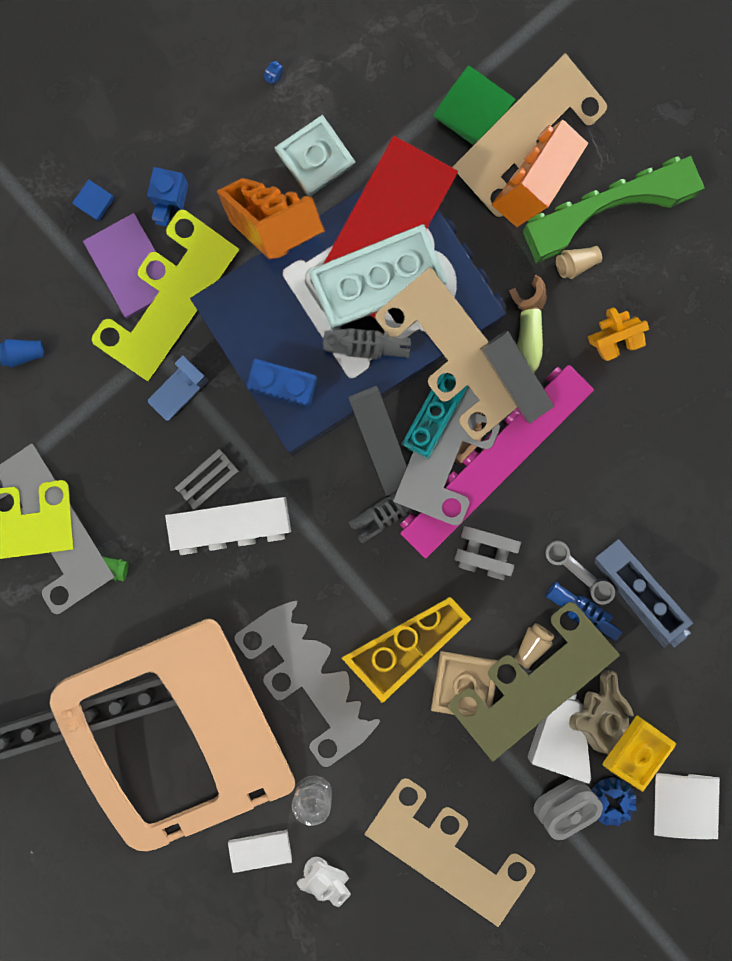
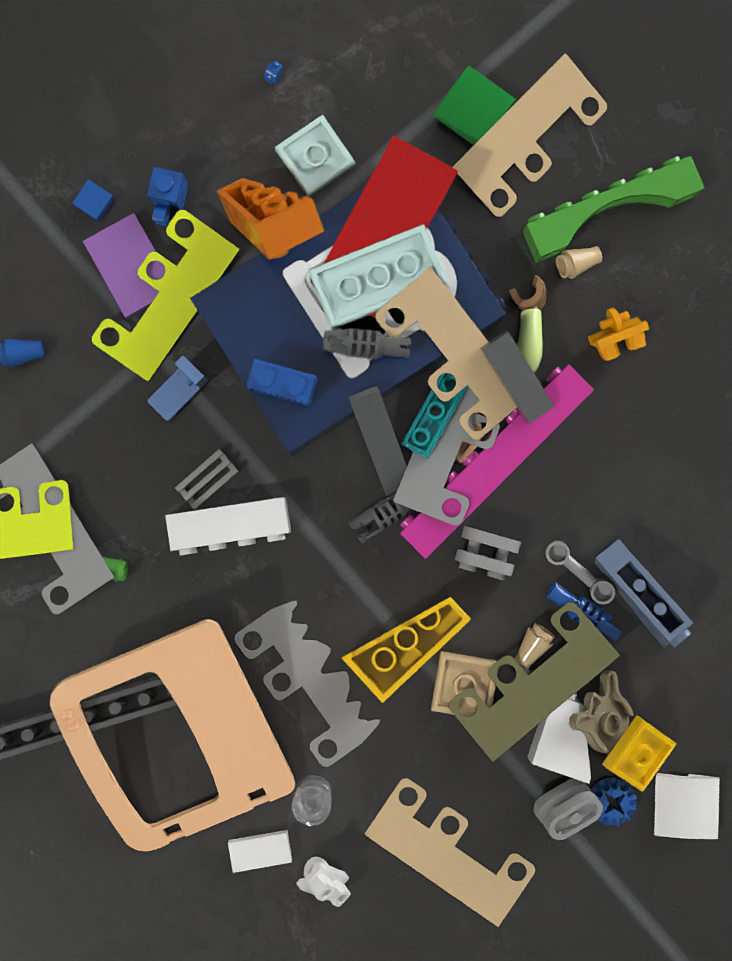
wedge [491,120,588,227] -> none

